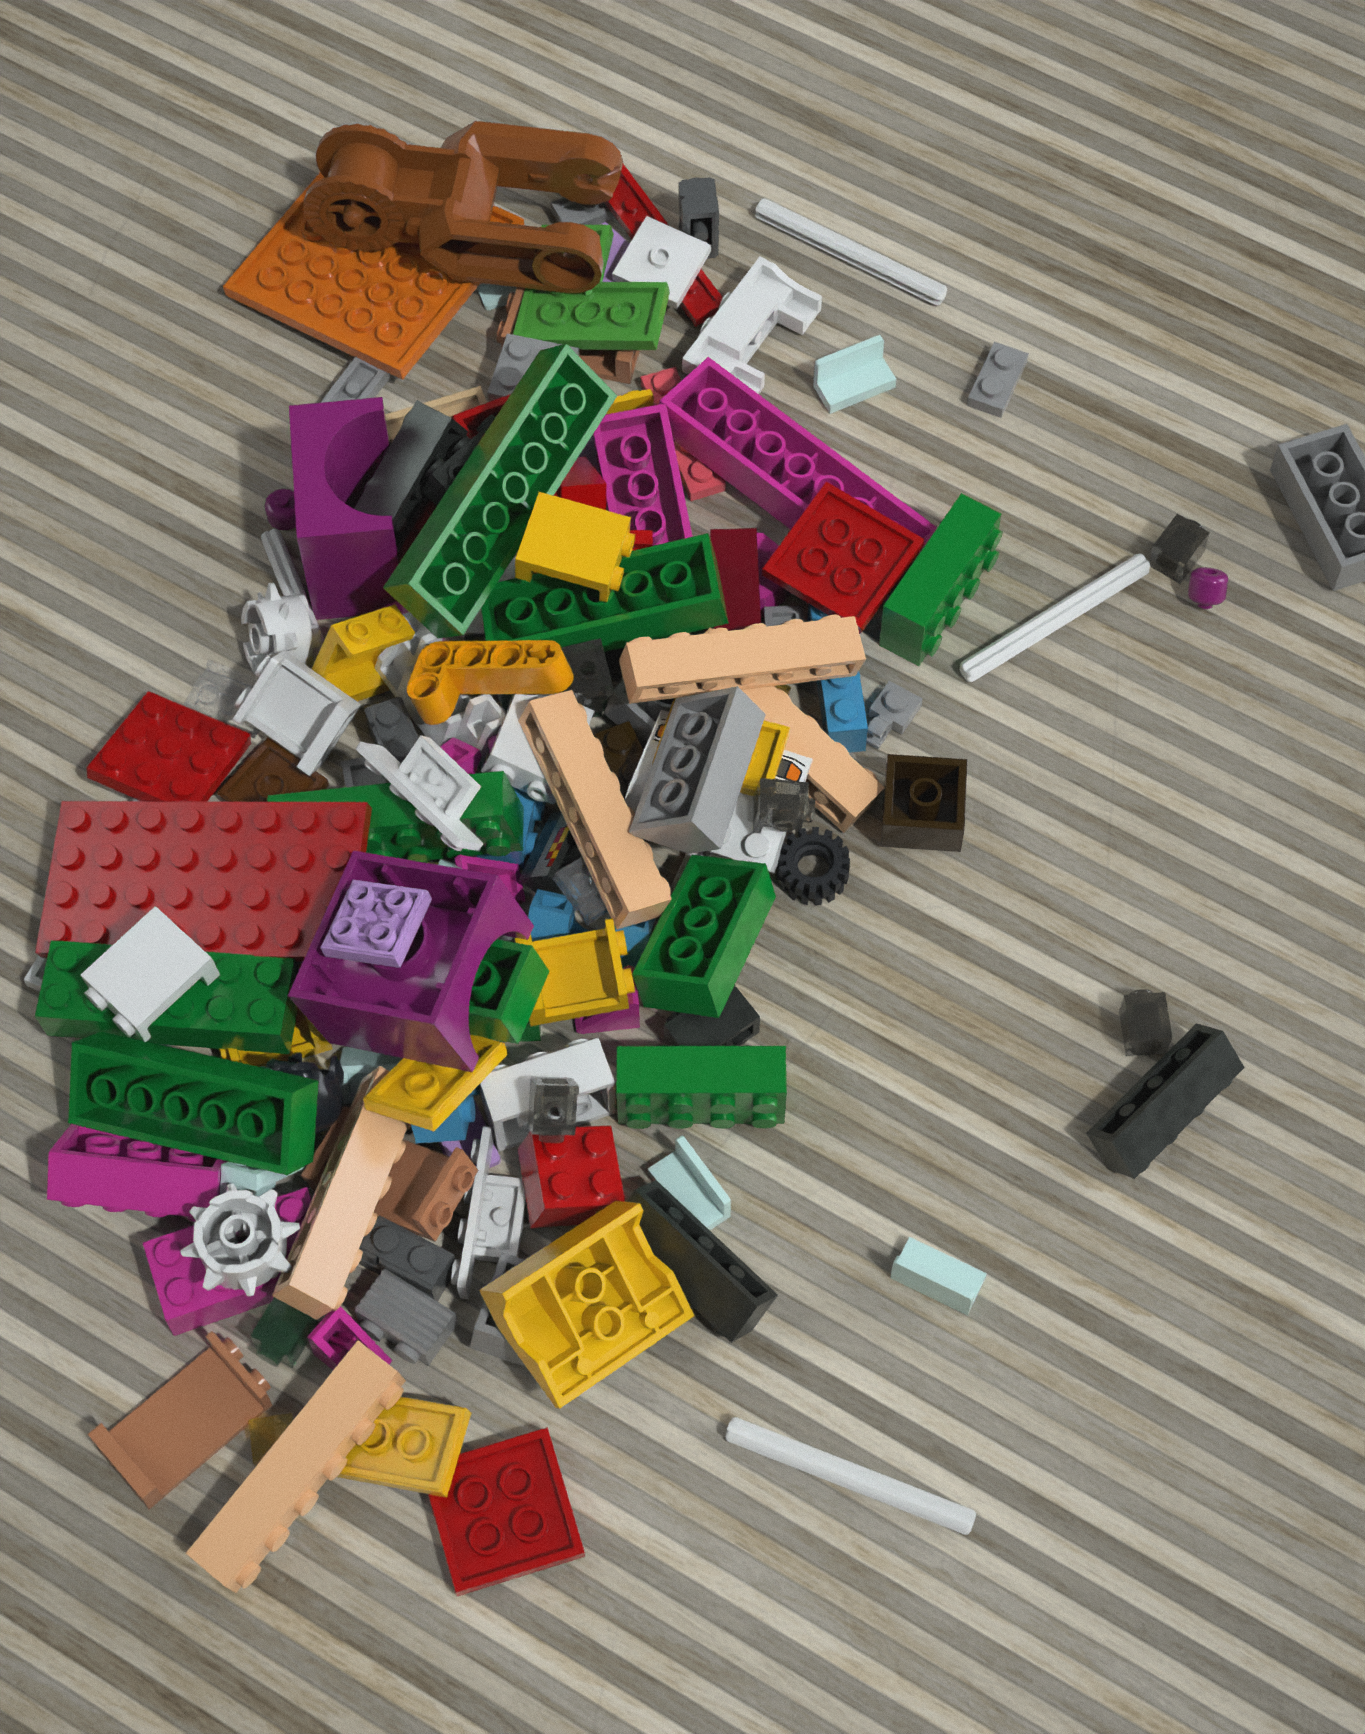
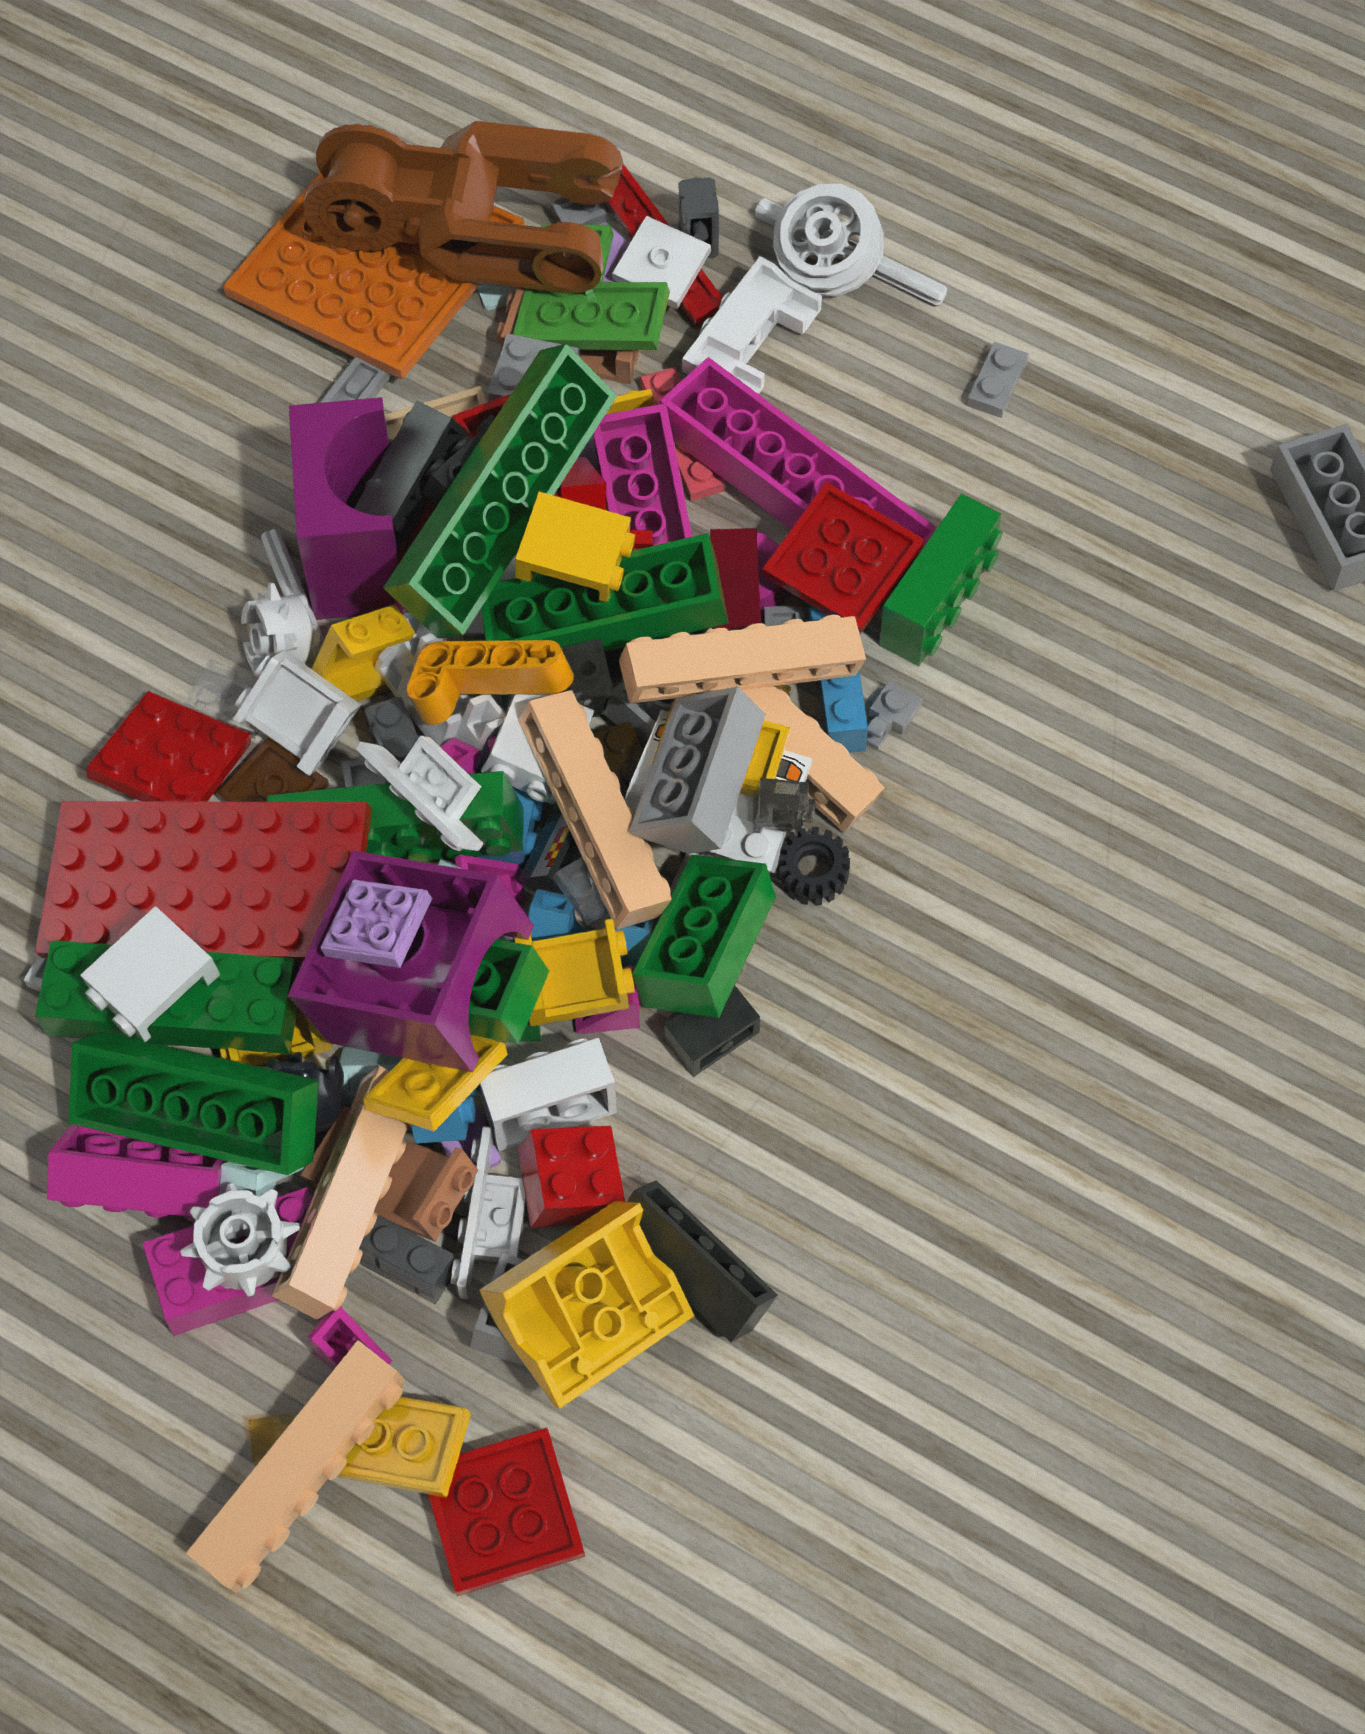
nougat panel [88,1331,272,1510] -> none
clear green brick [250,1297,319,1368] -> none
magenta piece [264,488,296,531] -> none
light grey brick [355,1269,458,1366] -> none
clear smoke brick [528,1077,579,1143] -> none
green brick [616,1046,787,1129] -> none
light aqua panel [648,1135,731,1230] -> none
white axle [725,1417,976,1535] -> none
light aqua panel [813,335,896,414] -> none
dark brown brick [881,754,968,852] -> none
light aqua panel [890,1237,987,1315] -> none
white axle [959,554,1151,682] -> none
pearl dark grey brick [1086,1023,1245,1179] -> none
clear smoke brick [1119,989,1172,1056] -> none
clear smoke brick [1149,513,1210,584] -> none
magenta piece [1188,567,1228,609] -> none
none -> white wheel [773,184,884,296]

